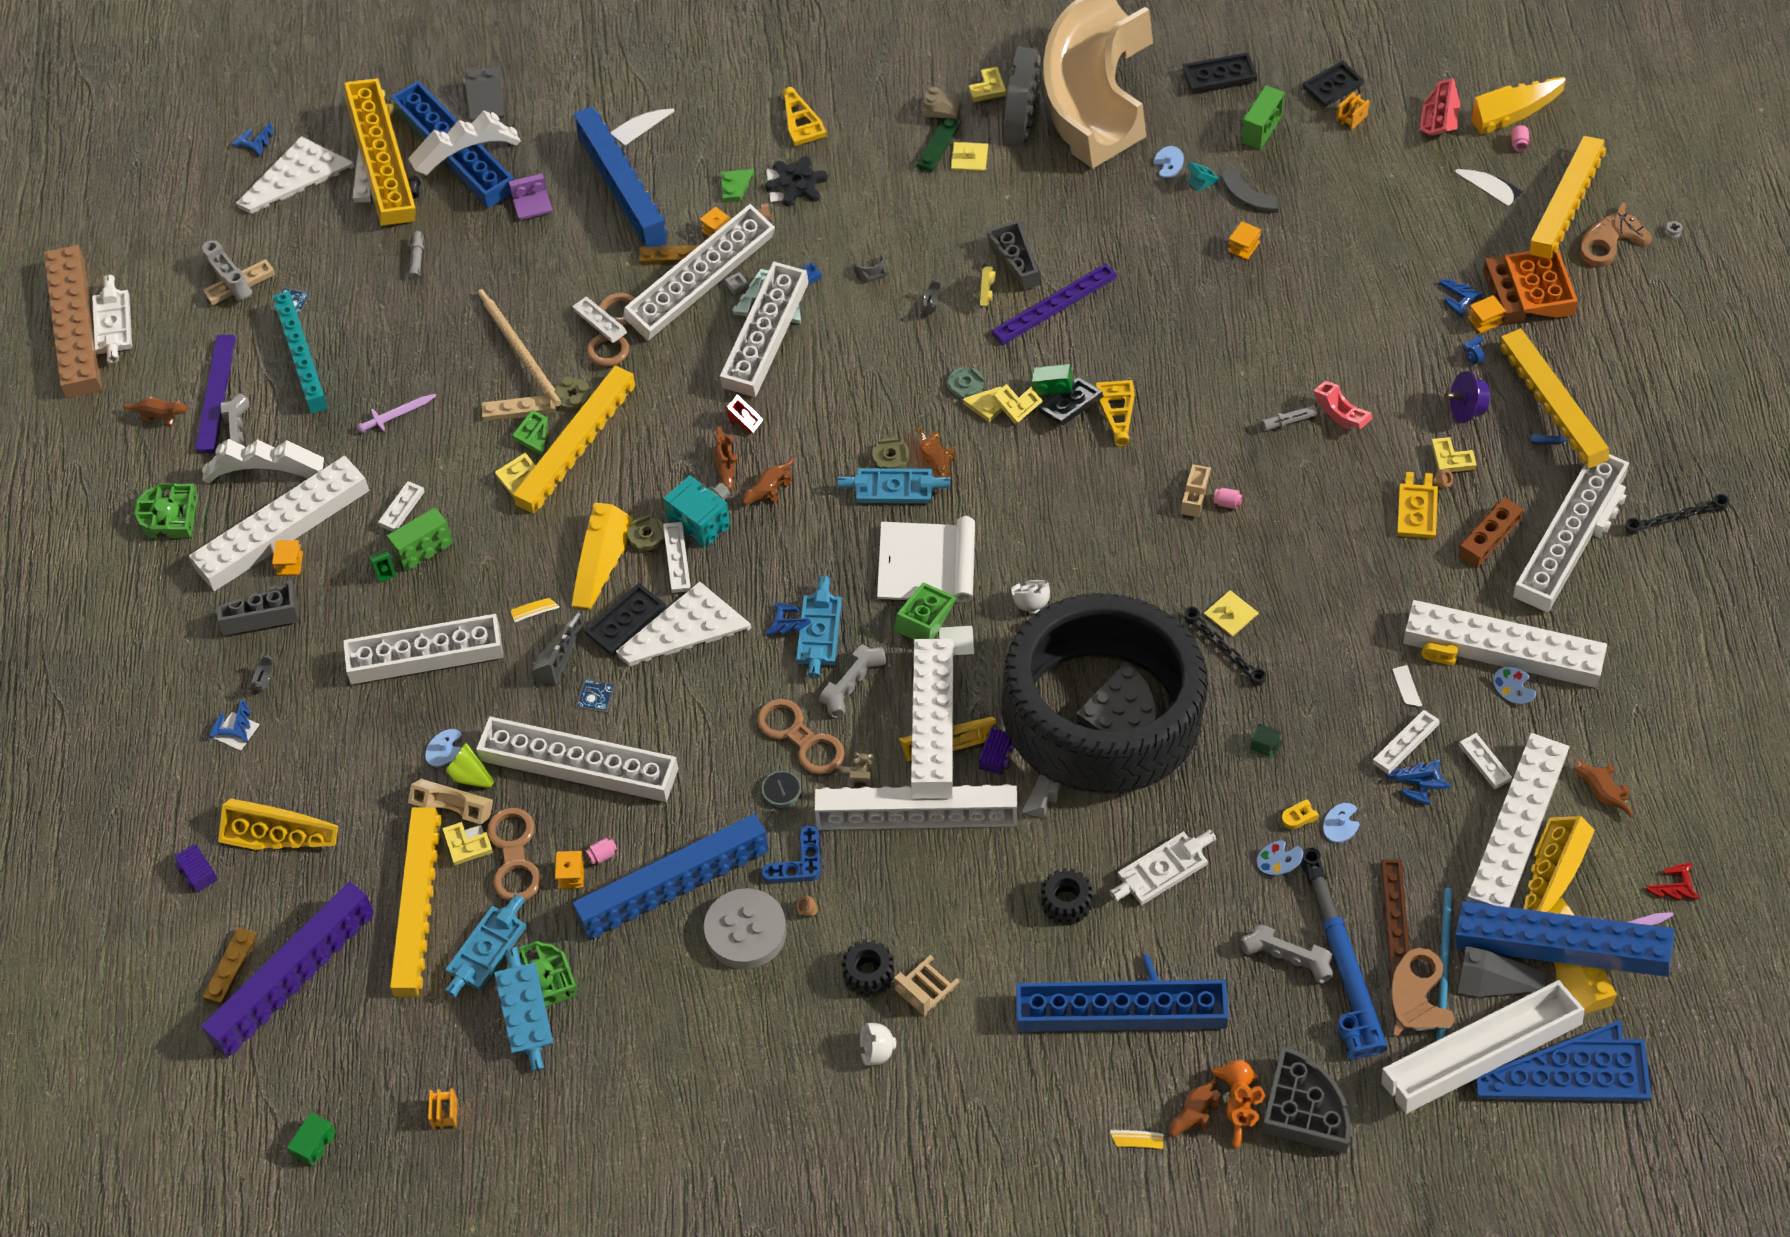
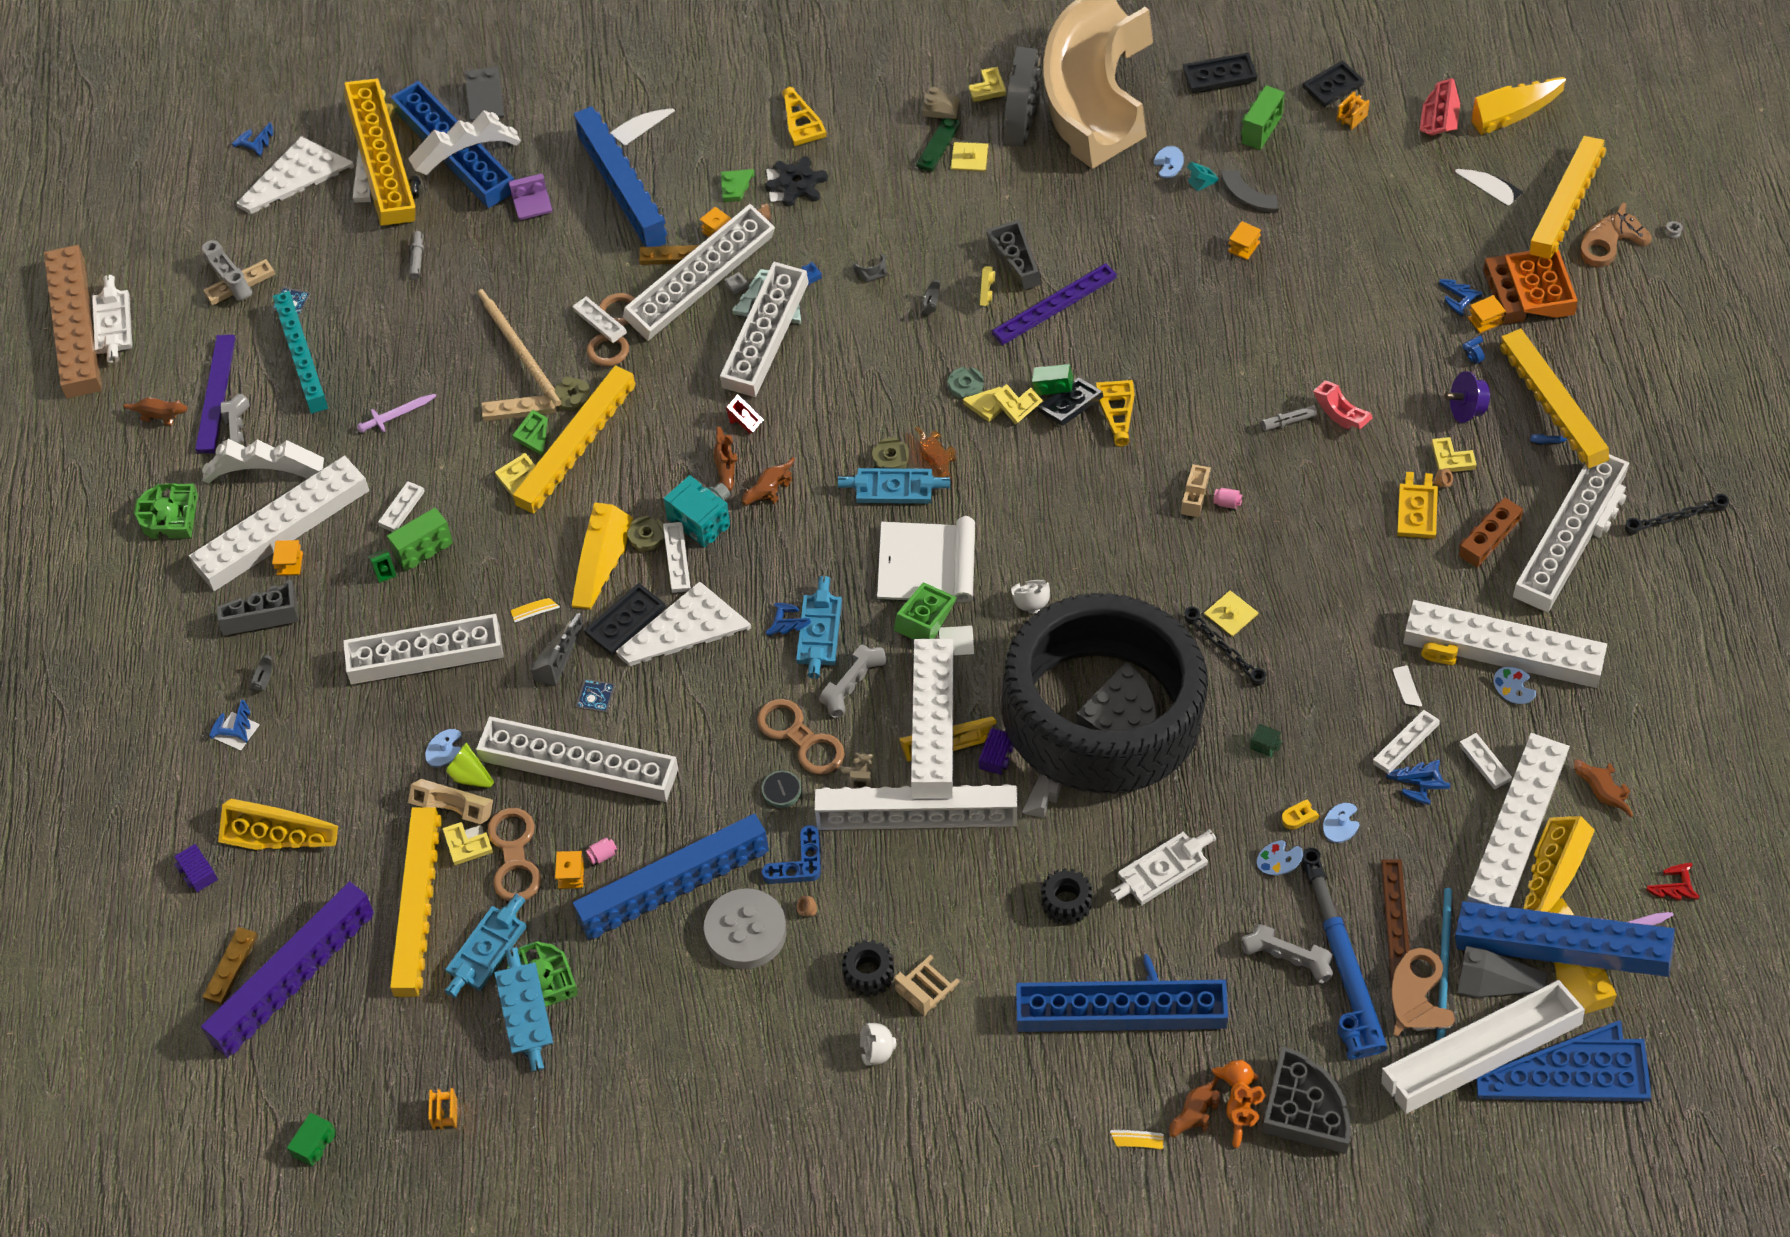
bright pink brick [1511,125,1530,152] -> none

